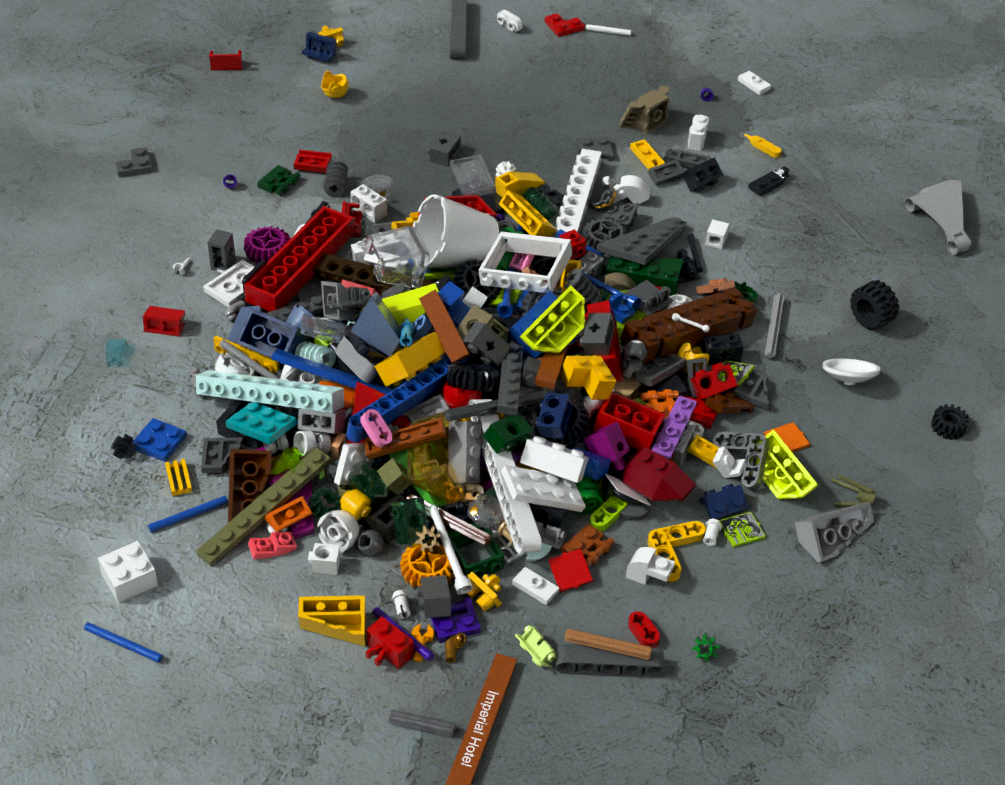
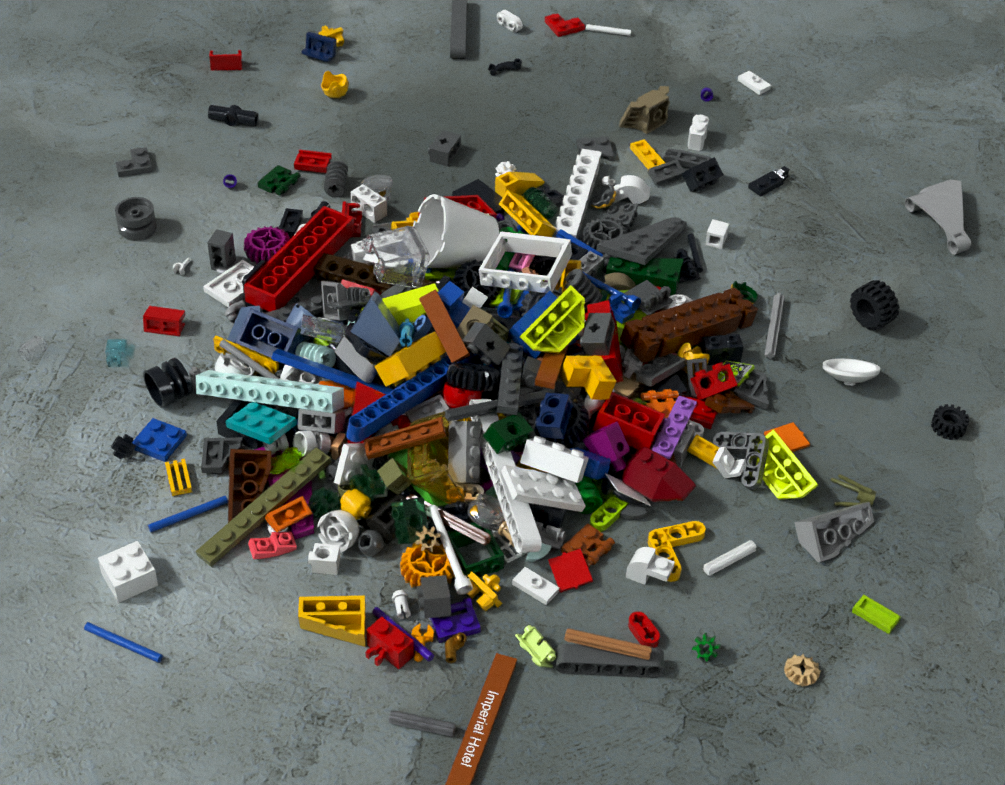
bright pink beam [360,409,392,448] -> none
clear tile [449,155,496,196] -> none
red brick [559,229,587,260] -> none
dark grey piece [623,340,647,364] -> none
white hinge [672,313,710,332] -> none
nougat plate [696,278,735,294] -> none
dark blue bracket [699,484,749,519] -> none
white pin [703,519,722,546] -> none
piece [719,512,766,548] -> none
yellow piece [744,134,781,158] -> none
none -> dark grey wheel [115,197,157,240]
none -> black wheel [143,358,193,408]
none -> black piece [208,105,259,126]
none -> black plate [279,208,303,237]
none -> black arm [488,58,522,76]
none -> white axle [703,540,757,576]
none -> tan gear [784,654,820,686]
none -> lime tile [852,595,901,634]

